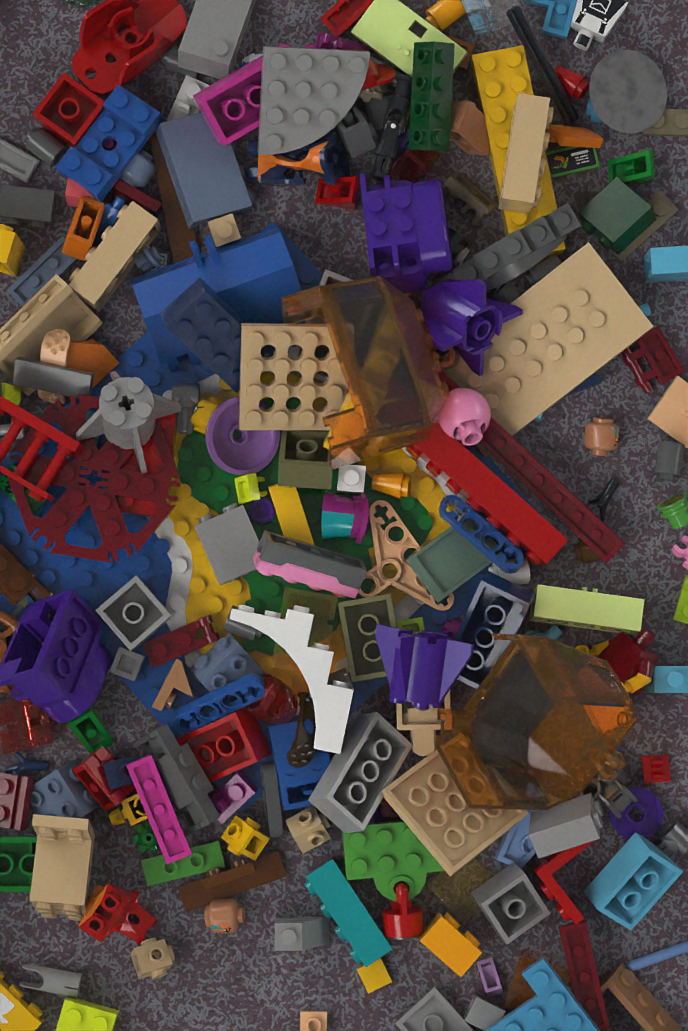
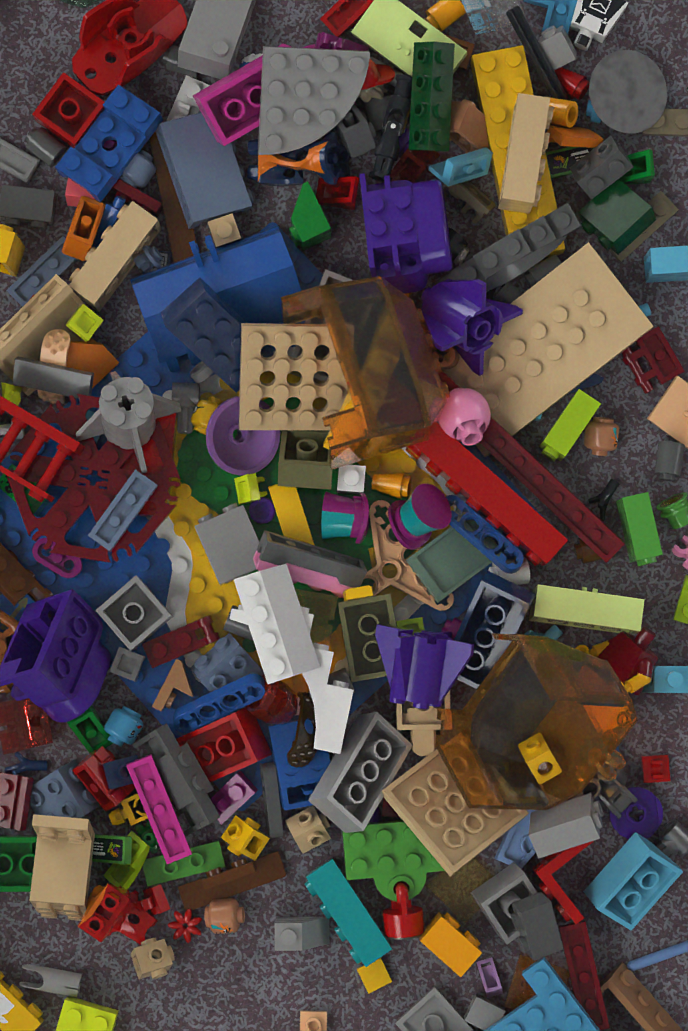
none -> magenta plate [32,538,83,579]
none -> neon yellow tile [65,304,104,342]
none -> sand blue plate [88,469,158,552]
none -> tile [92,834,132,864]
none -> lime slope [103,830,150,890]
none -> dark azure head [104,705,144,747]
none -> red tile [135,884,171,915]
none -> red plant [168,908,202,943]
none -> light grey tile [190,361,213,383]
none -> white slope [234,564,320,684]
none -> green slope [289,181,331,251]
none -> yellow tile [343,585,373,601]
none -> magenta hat [388,483,452,550]
none -> medium azure panel [428,147,493,187]
none -> dark grey brick [511,892,563,961]
none -> yellow bracket [518,733,562,784]
none -> light grey brick [538,25,577,70]
none -> lime brick [539,389,601,462]
none -> light orange brick [548,97,579,128]
none -> dark grey brick [569,136,634,199]
none -> bright green brick [616,492,663,566]

